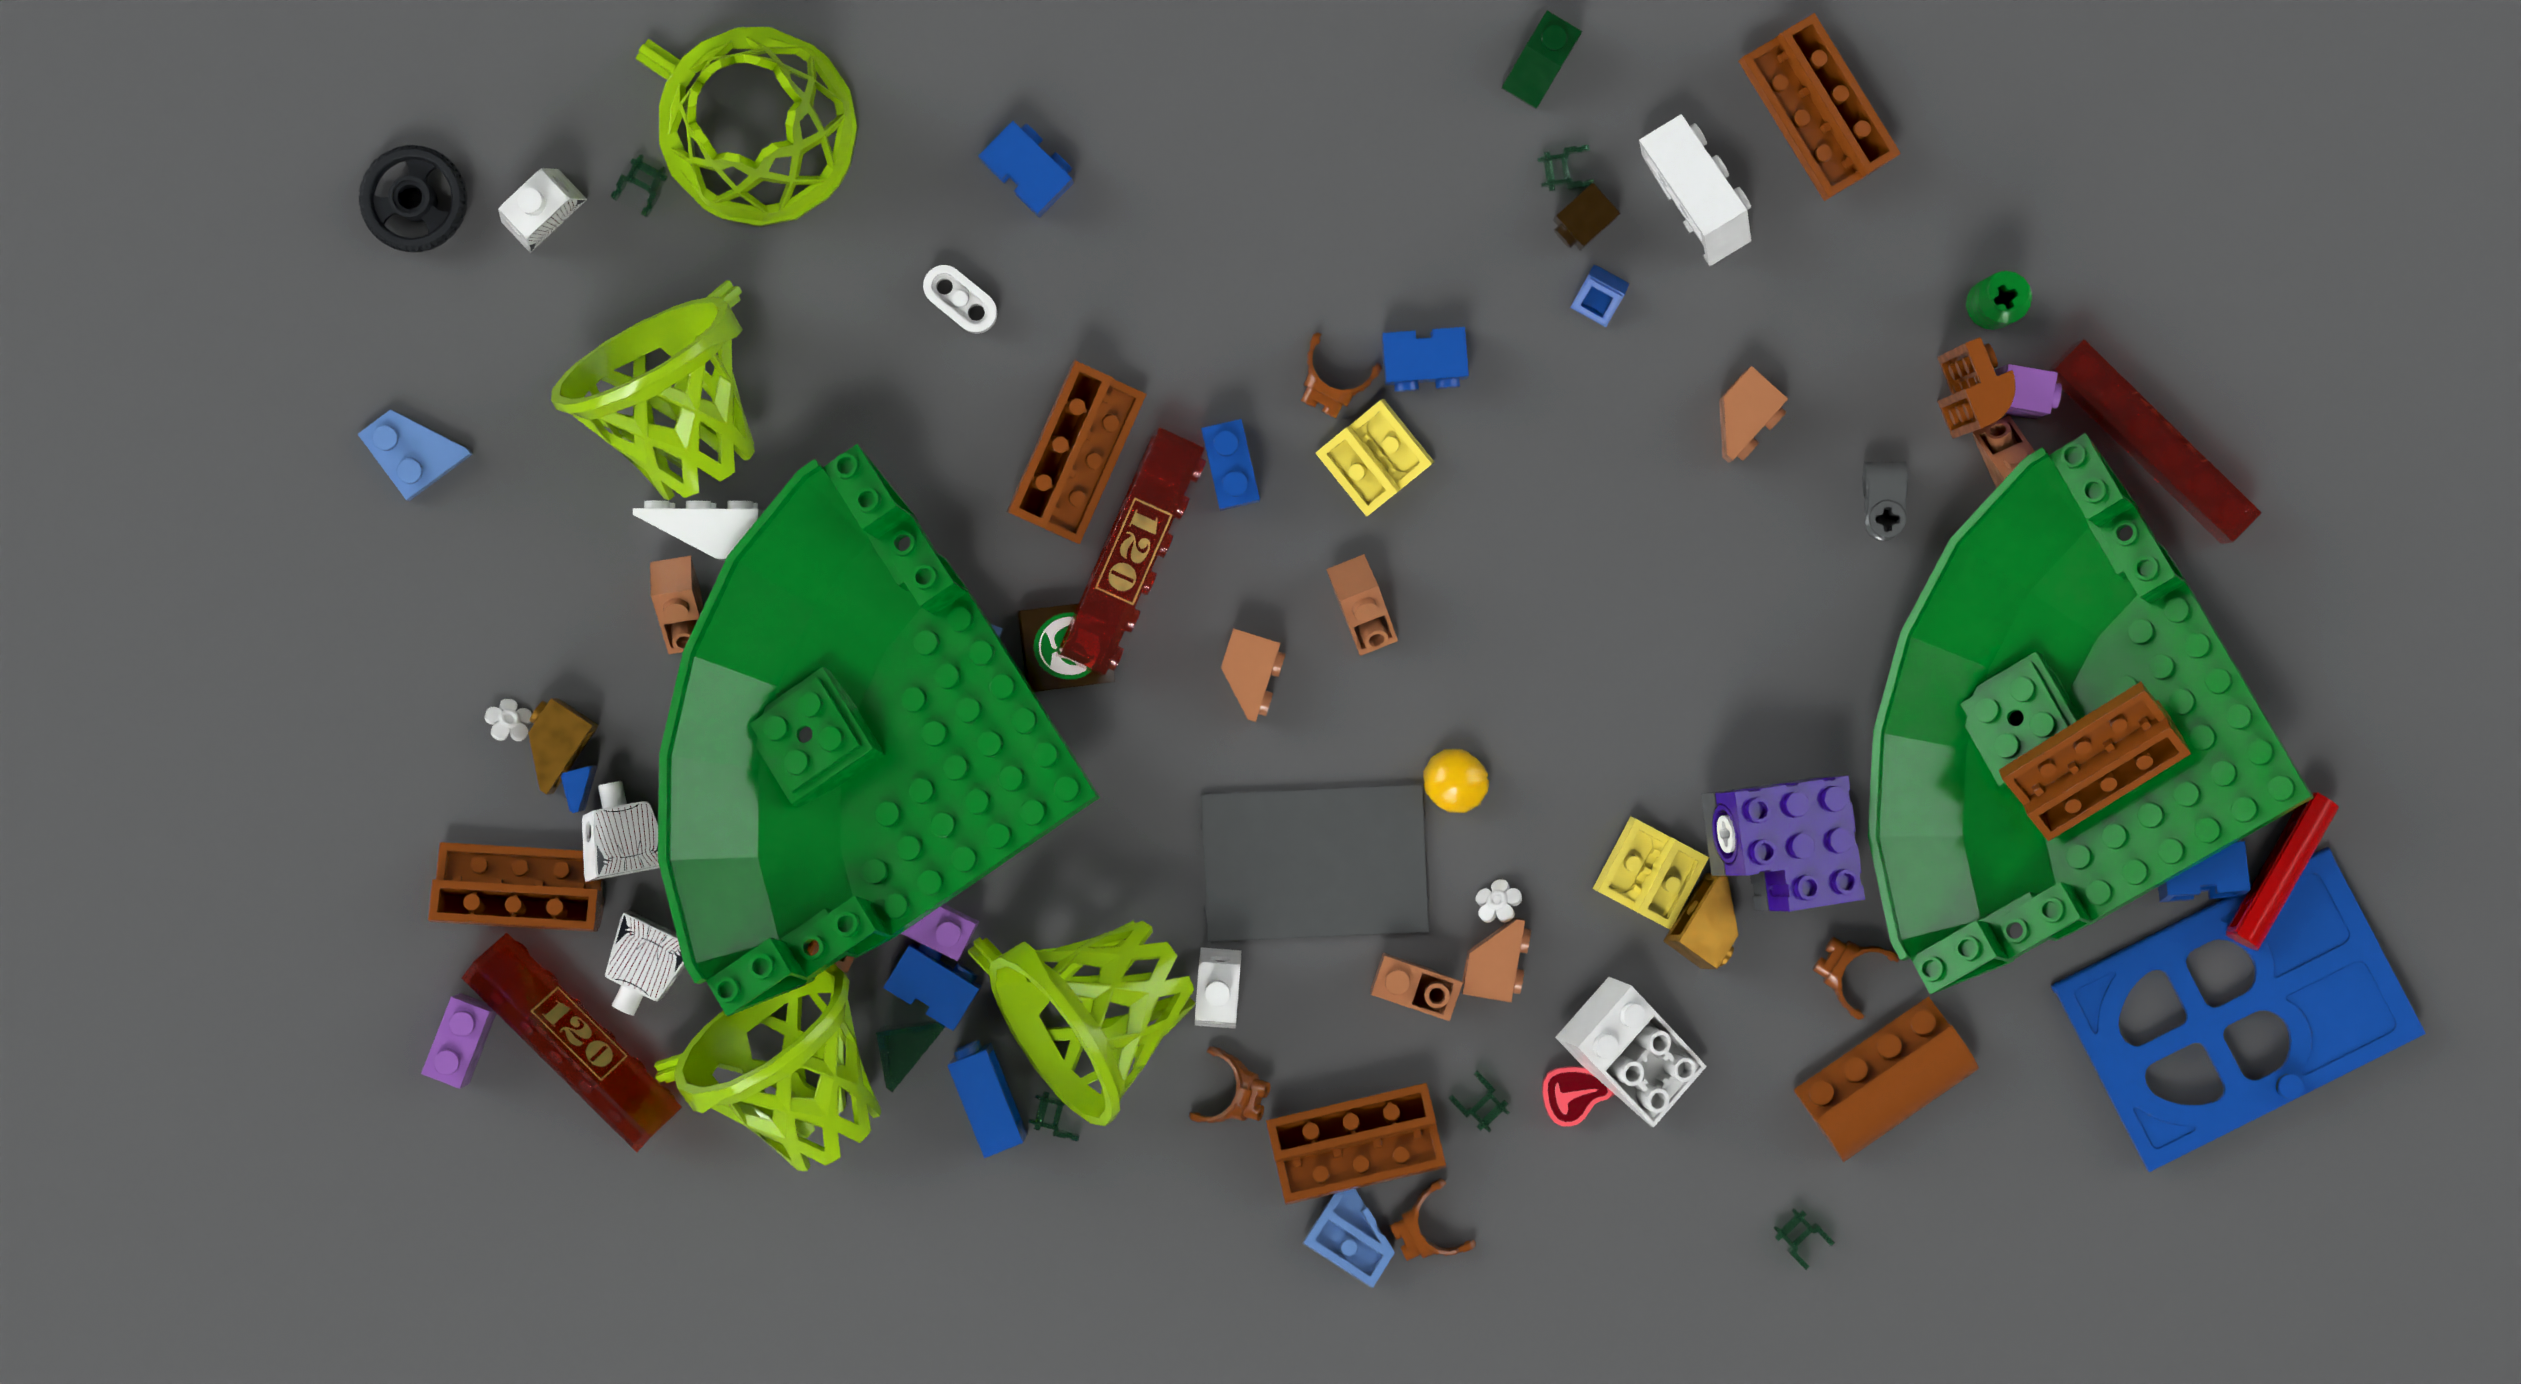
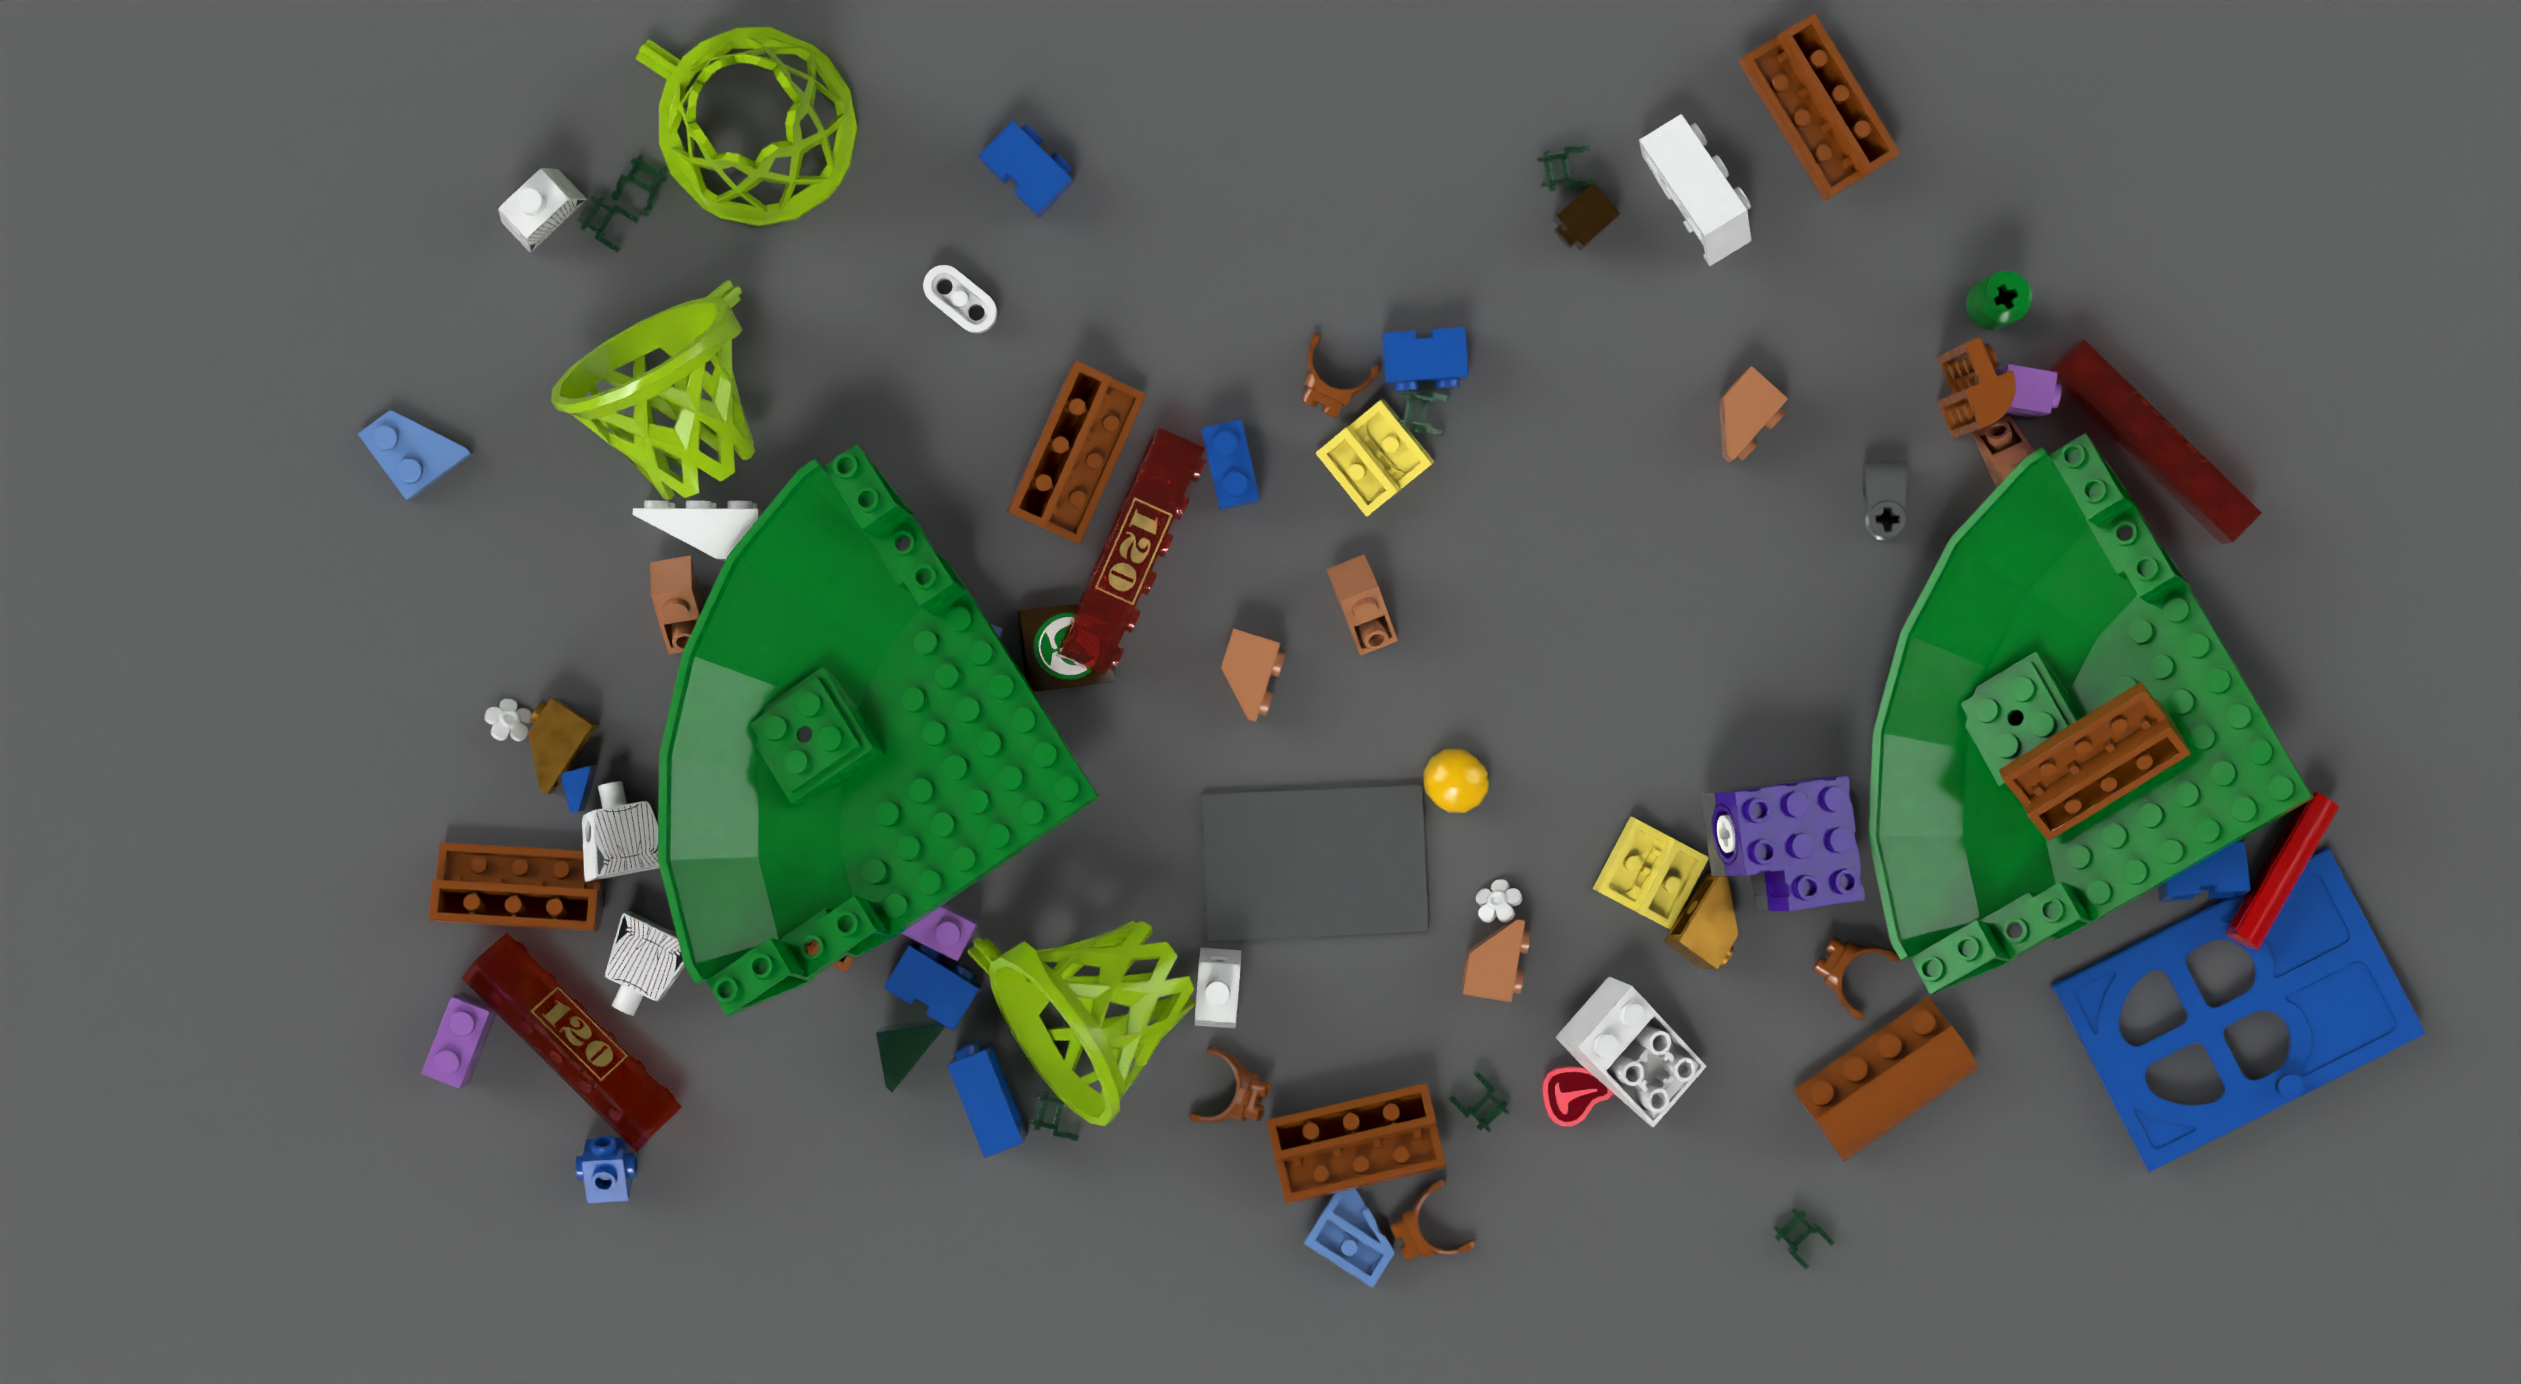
black wheel [359,145,467,252] -> none
lime piece [654,964,881,1171] -> none
nougat slope [1370,953,1463,1021] -> none
dark green slope [1501,10,1582,109] -> none
blue slope [1570,265,1629,327] -> none
none -> clear green piece [576,195,639,253]
none -> blue brick [576,1135,638,1203]
none -> clear green piece [1398,390,1450,436]

